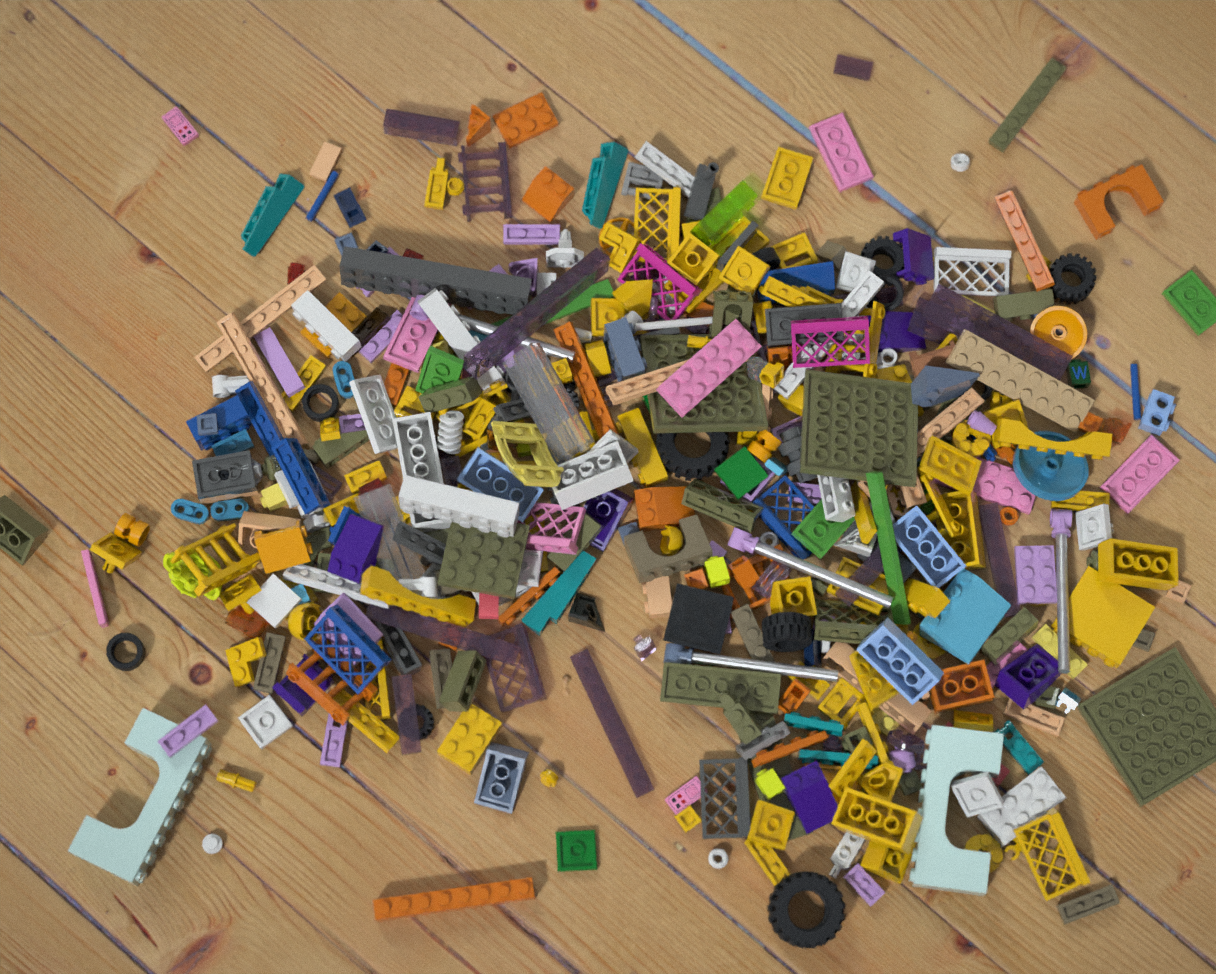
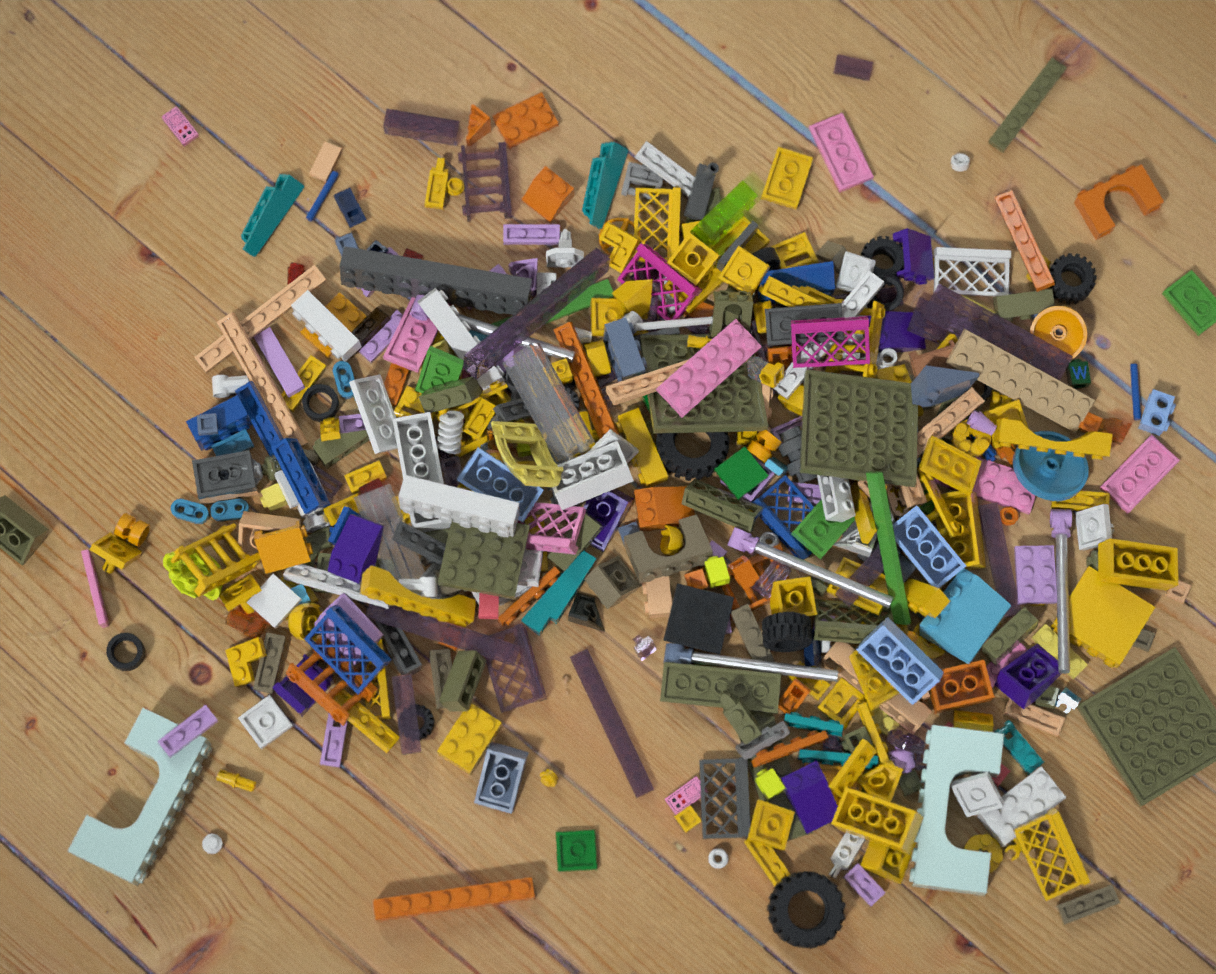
none -> dark tan slope [584,556,642,609]

